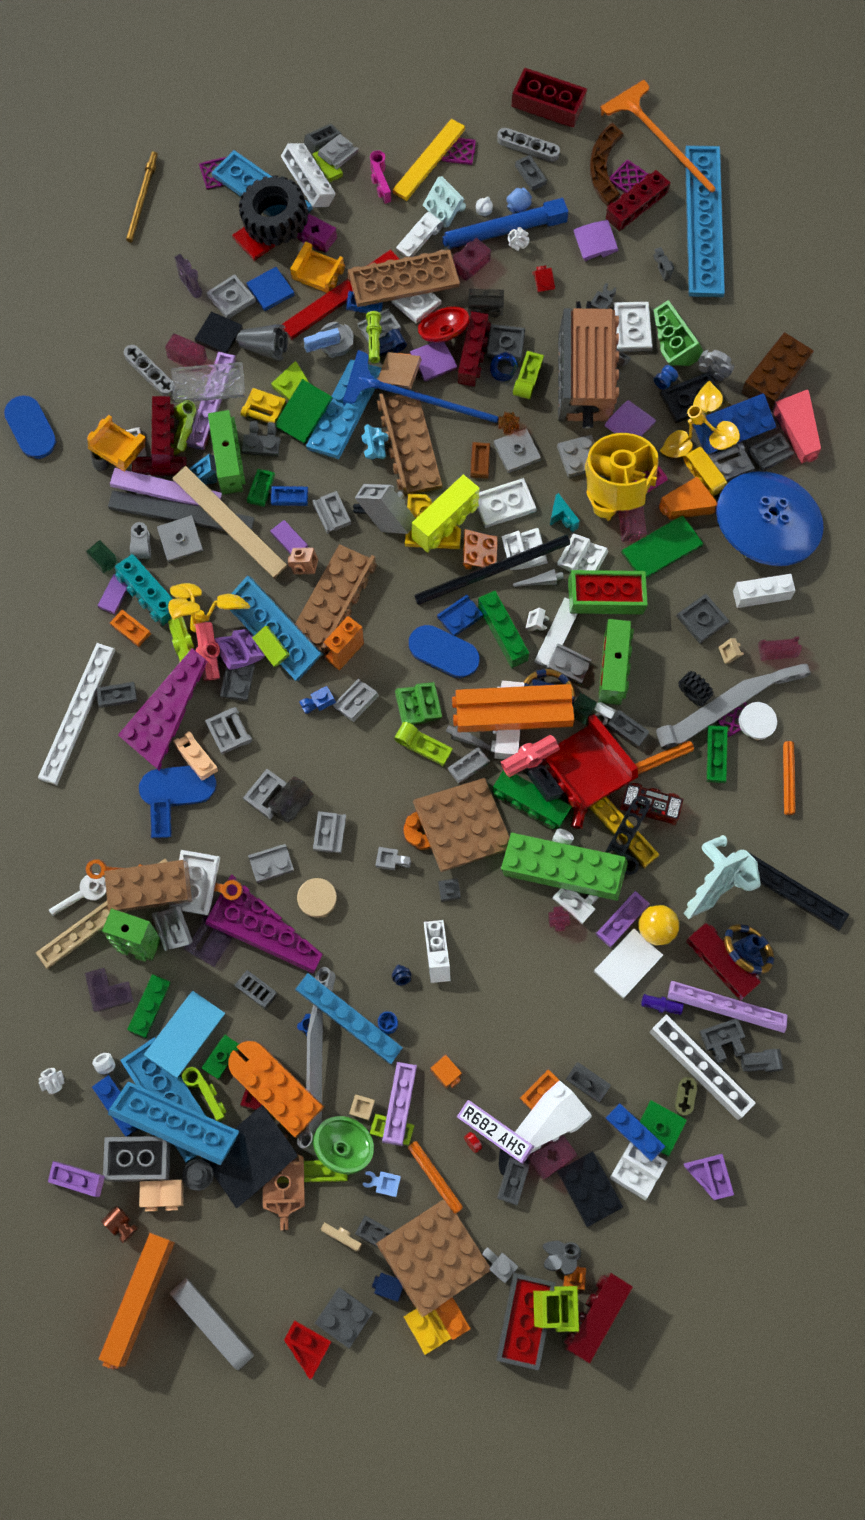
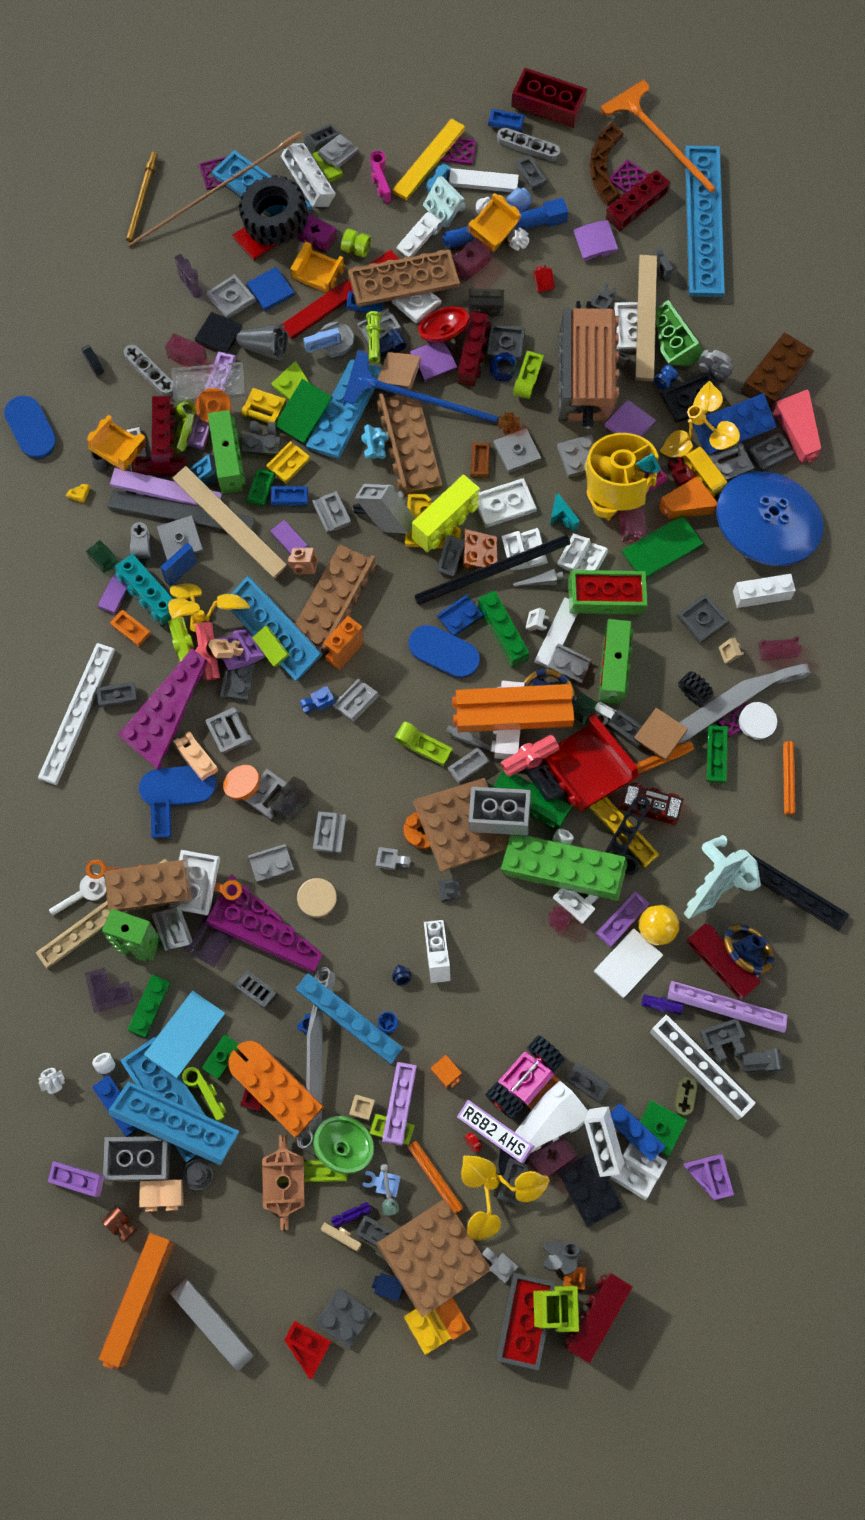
black sticker [202,1105,298,1208] -> none
bright green slope [395,682,442,725] -> none
red pin [570,807,588,829] -> none
none -> yellow tile [66,484,90,503]
none -> black beam [81,345,104,376]
none -> medium nougat piece [127,131,303,248]
none -> blue tile [161,543,197,587]
none -> orange tile [195,388,232,424]
none -> light nougat plate [208,639,244,658]
none -> tile [223,765,261,801]
none -> yellow plate [266,441,310,484]
none -> dark purple axle [331,1202,371,1228]
none -> lime wheel [341,228,372,258]
none -> hinge [380,1164,399,1215]
none -> dark azure plate [426,164,451,192]
none -> dark grey plate [436,535,466,576]
none -> white tile [449,168,518,192]
none -> yellow plant [461,1156,549,1241]
none -> light orange panel [467,193,521,252]
none -> light grey brick [468,787,531,836]
none -> plate [485,1035,565,1119]
none -> blue plate [488,109,525,133]
none -> white brick [584,1106,624,1177]
none -> medium nougat tile [634,708,688,760]
none -> tan tile [635,255,657,382]
none -> teal tile [636,453,661,473]
none -> dark red plate [668,457,695,487]

